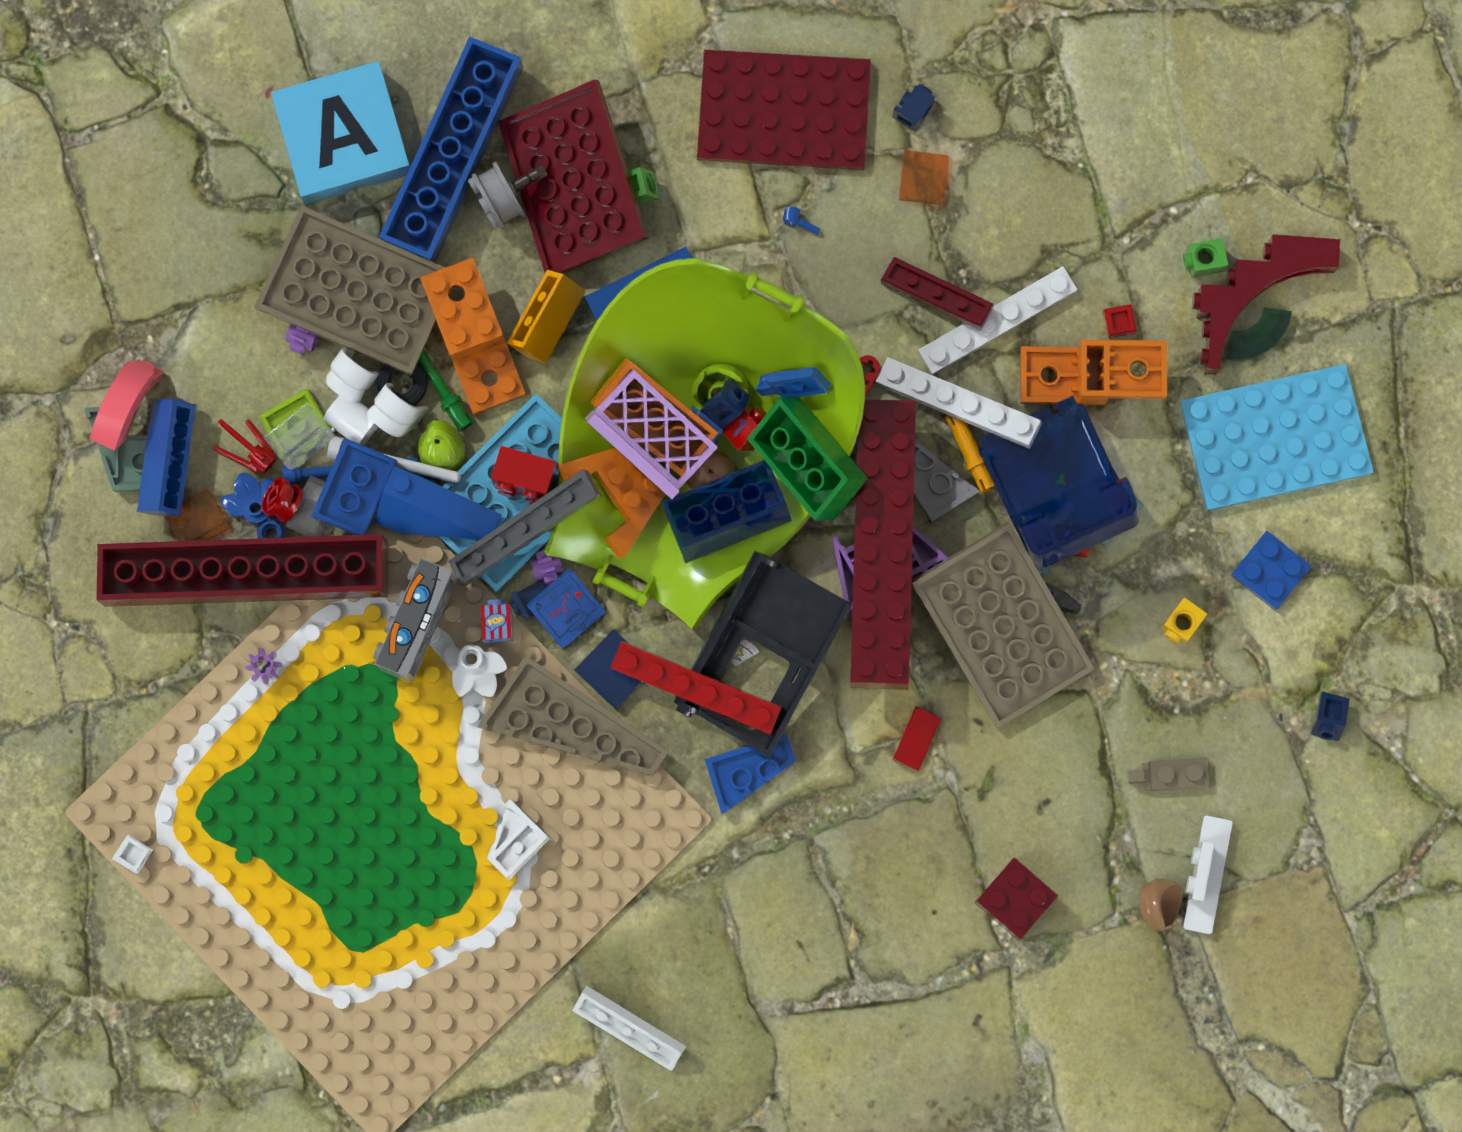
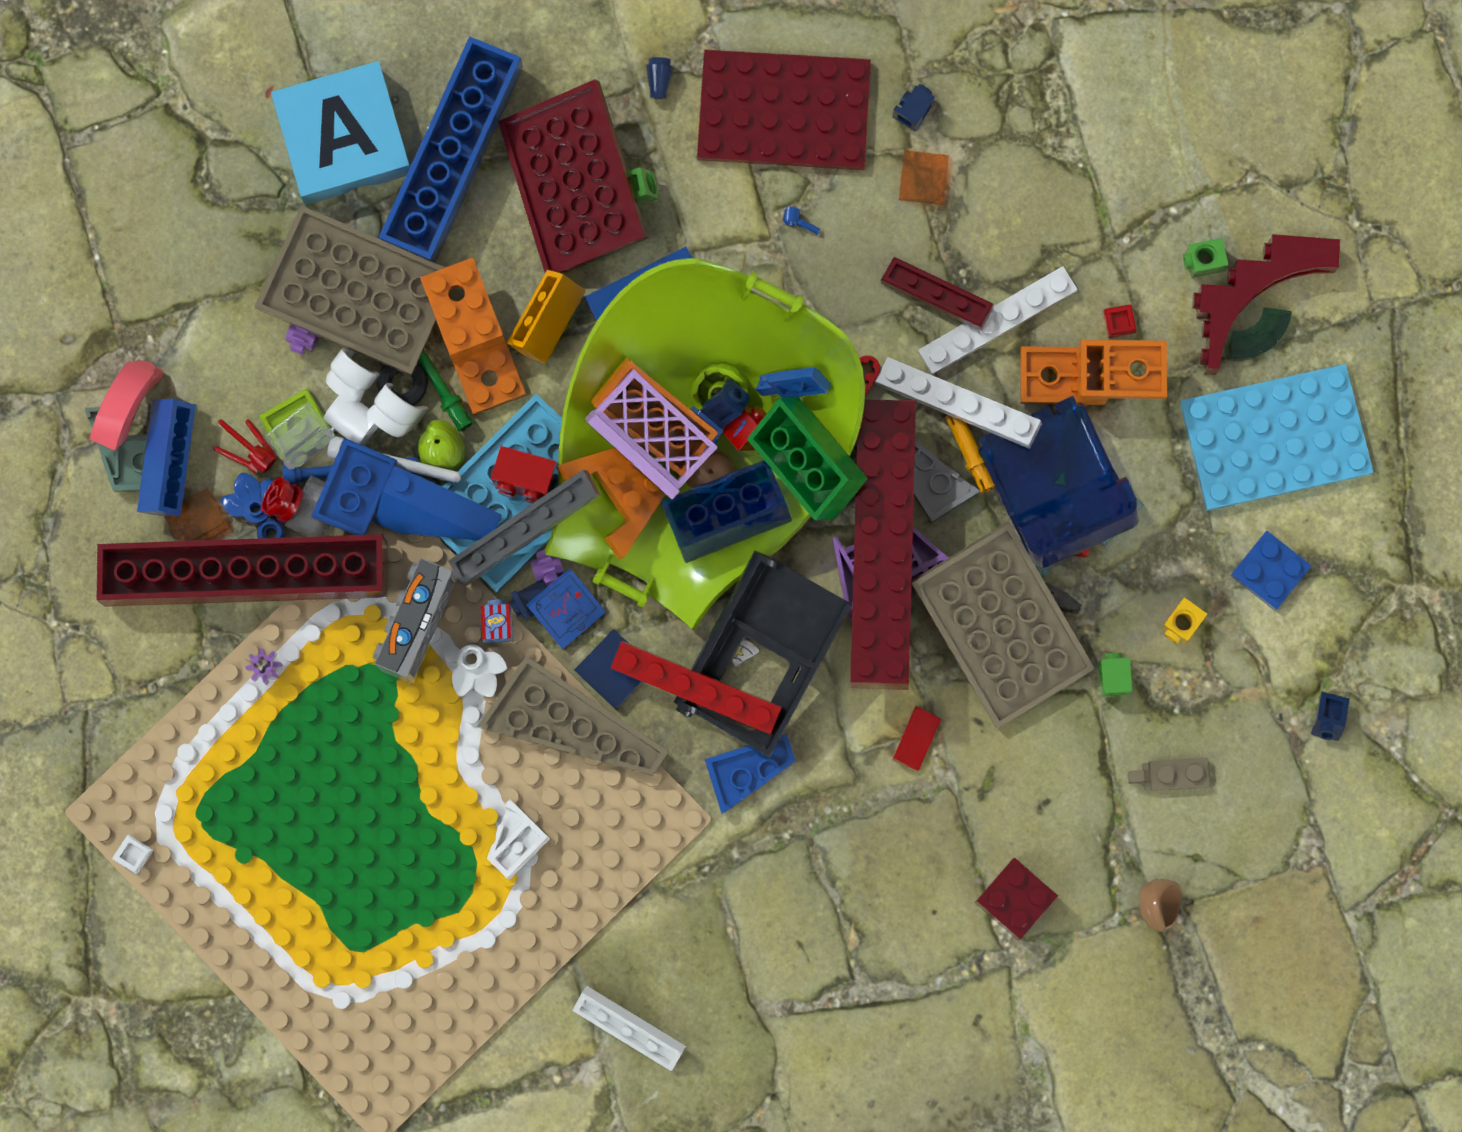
light grey wheel [468,162,548,230] -> none
white bracket [1183,816,1232,934] -> none
none -> dark blue cone [646,57,673,99]
none -> bright green brick [1098,653,1132,696]

